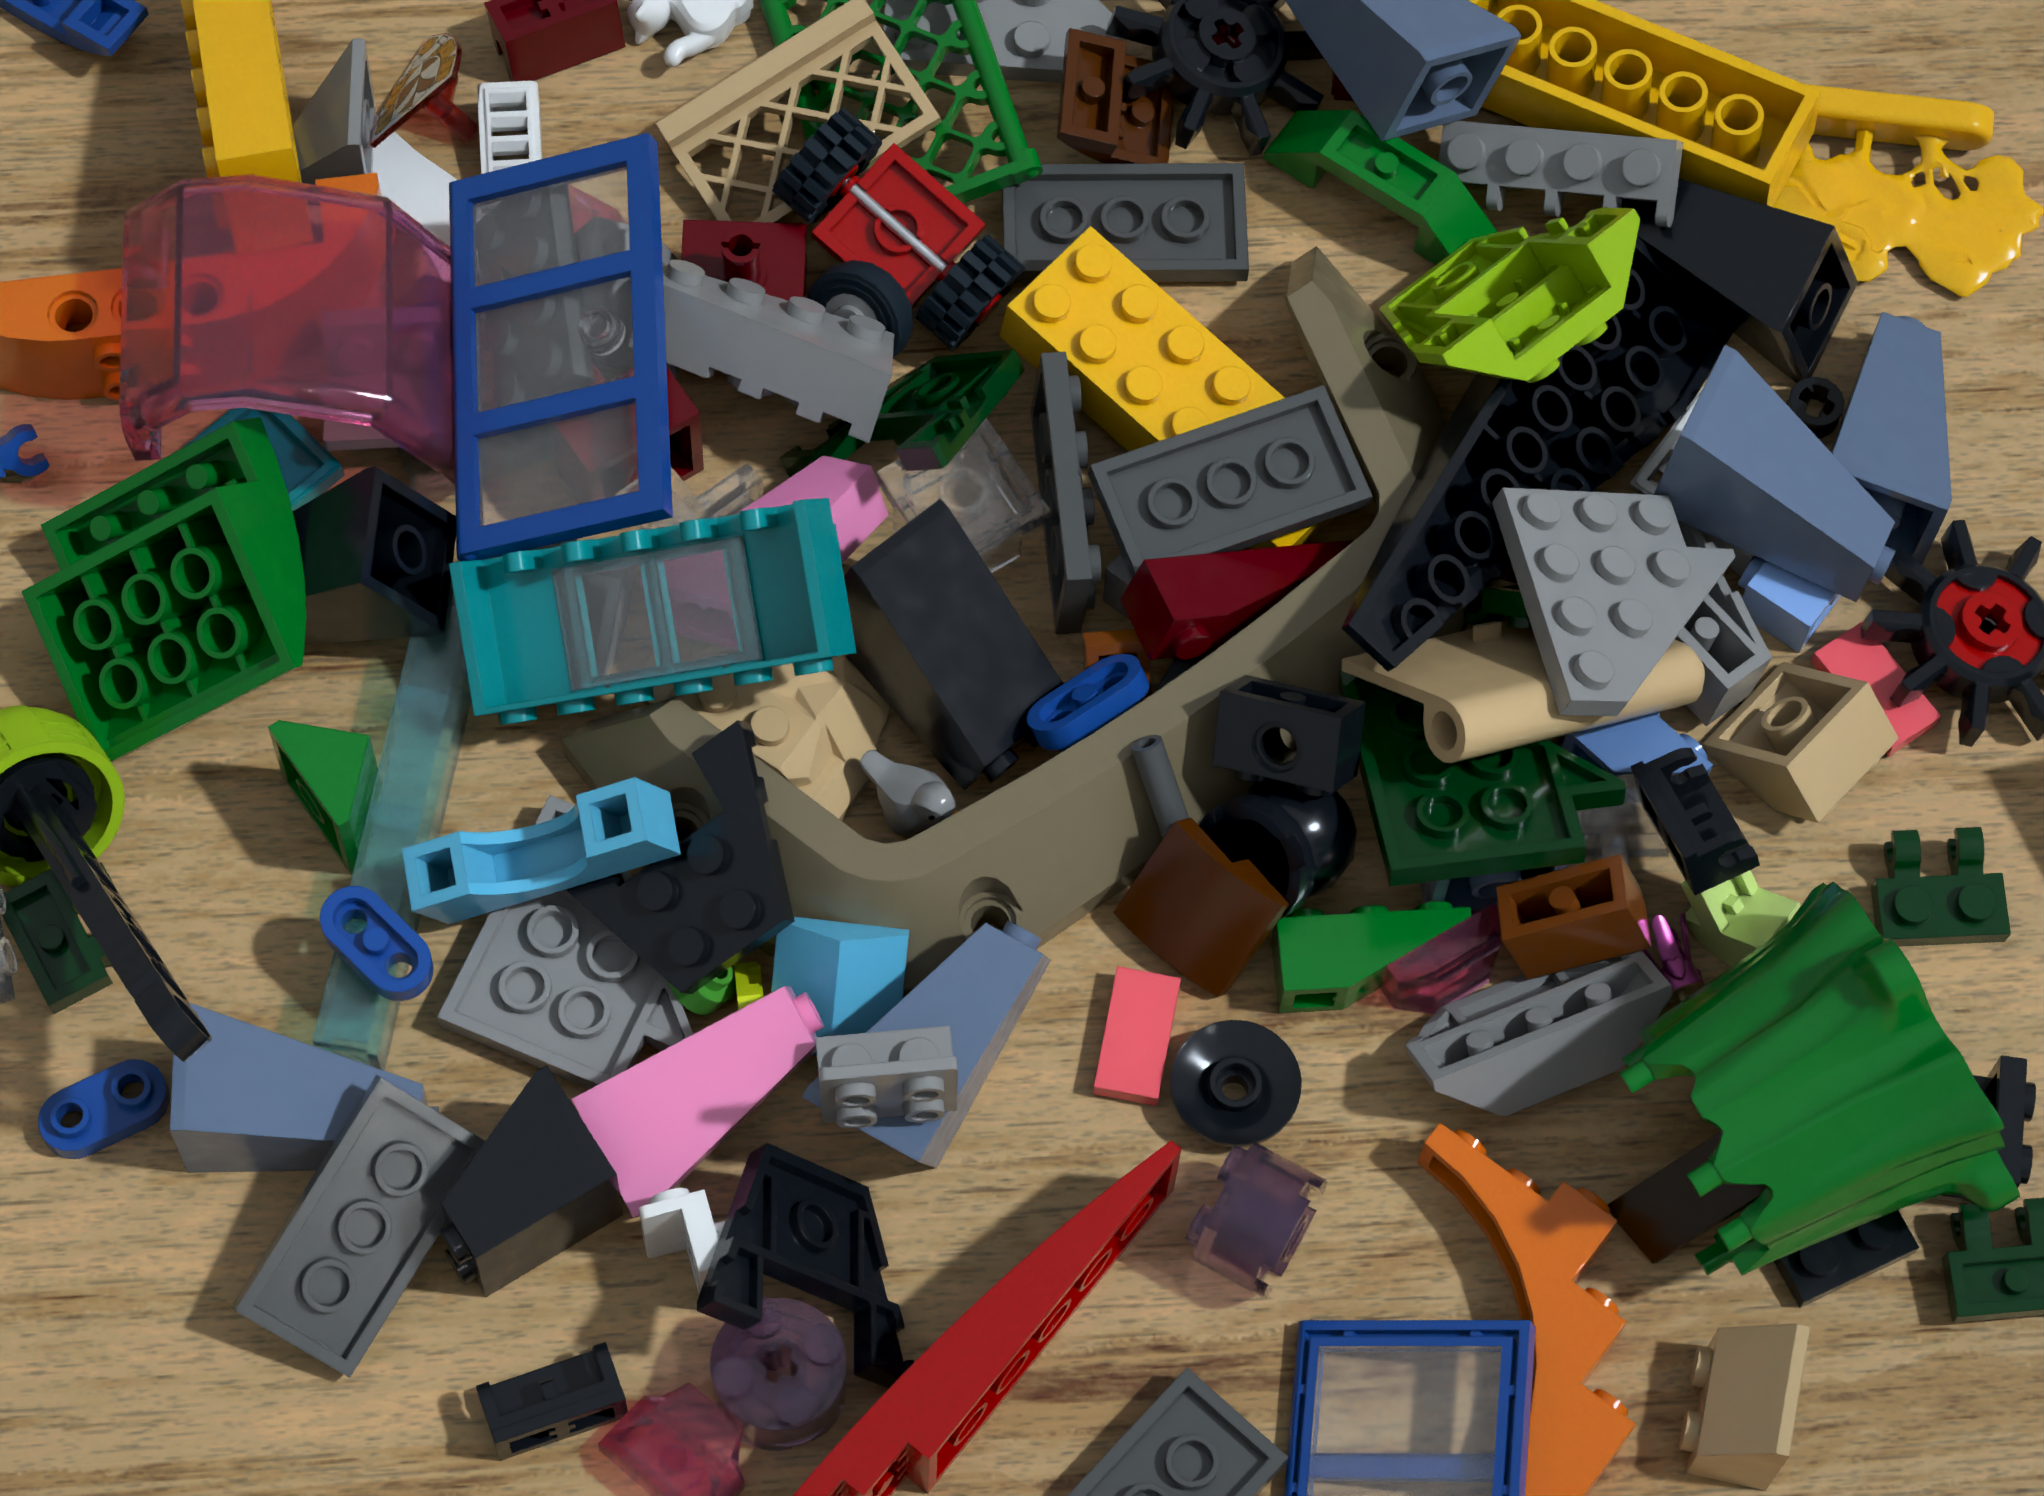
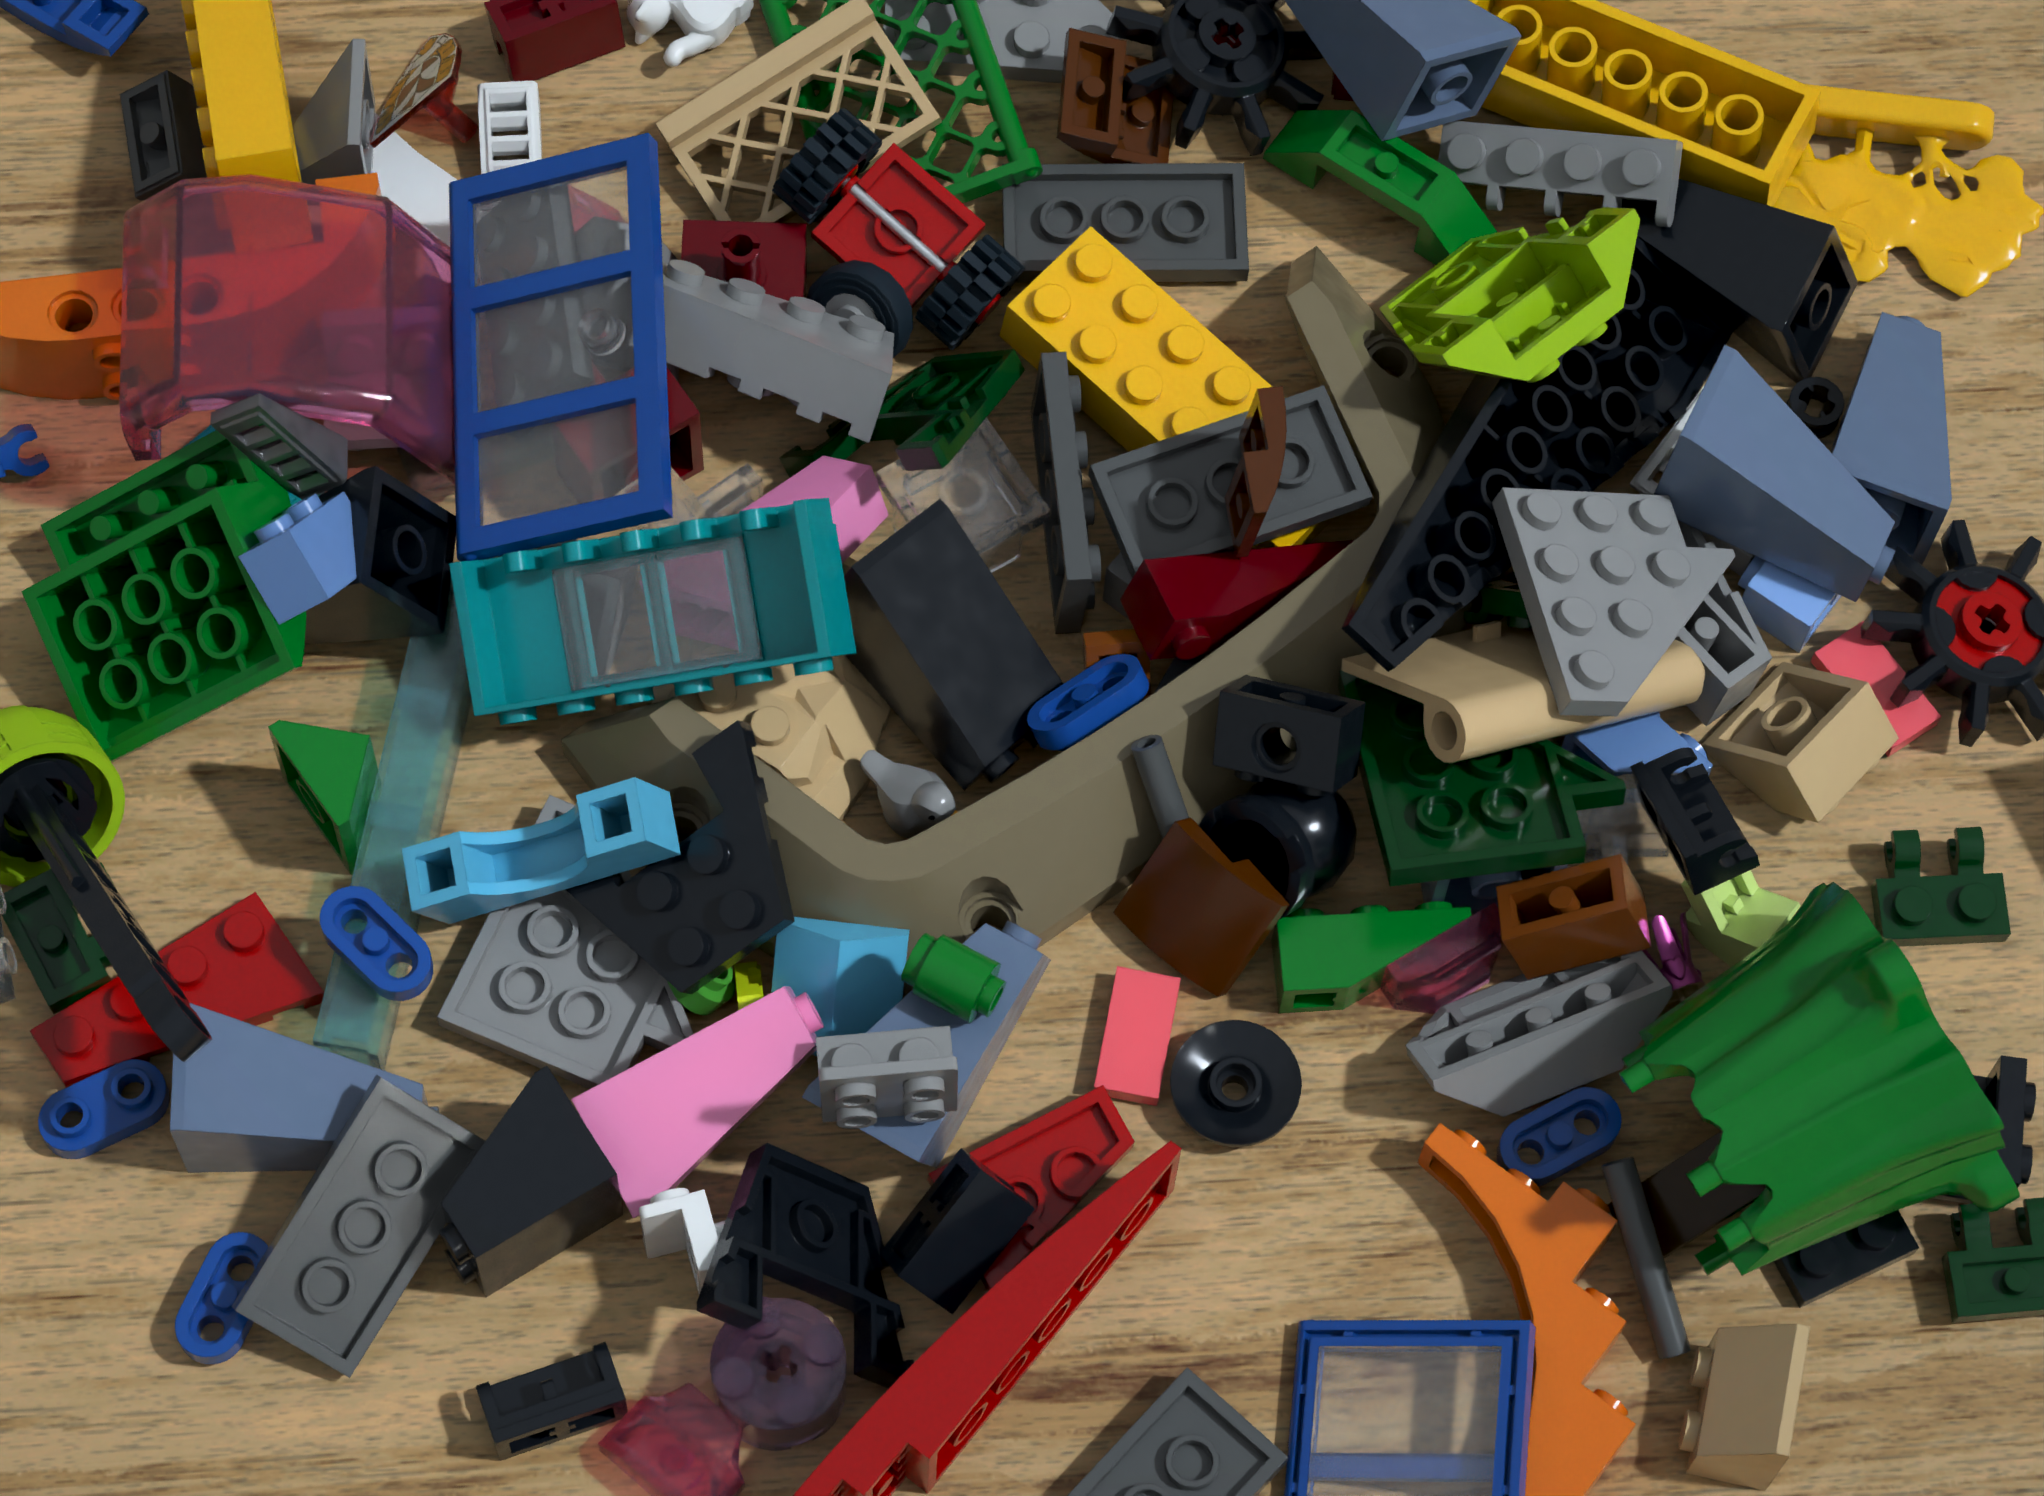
clear purple brick [1185,1142,1327,1299] -> none
none -> red wing [30,892,327,1088]
none -> dark grey slope [120,70,210,201]
none -> blue plate [175,1232,268,1365]
none -> flat silver slope [210,393,348,499]
none -> medium blue slope [238,491,357,625]
none -> black hinge [880,1148,1035,1315]
none -> green brick [901,933,1006,1023]
none -> red wing [927,1085,1135,1291]
none -> reddish brown slope [1225,386,1287,558]
none -> blue plate [1497,1087,1622,1187]
none -> dark grey piece [1601,1157,1691,1359]

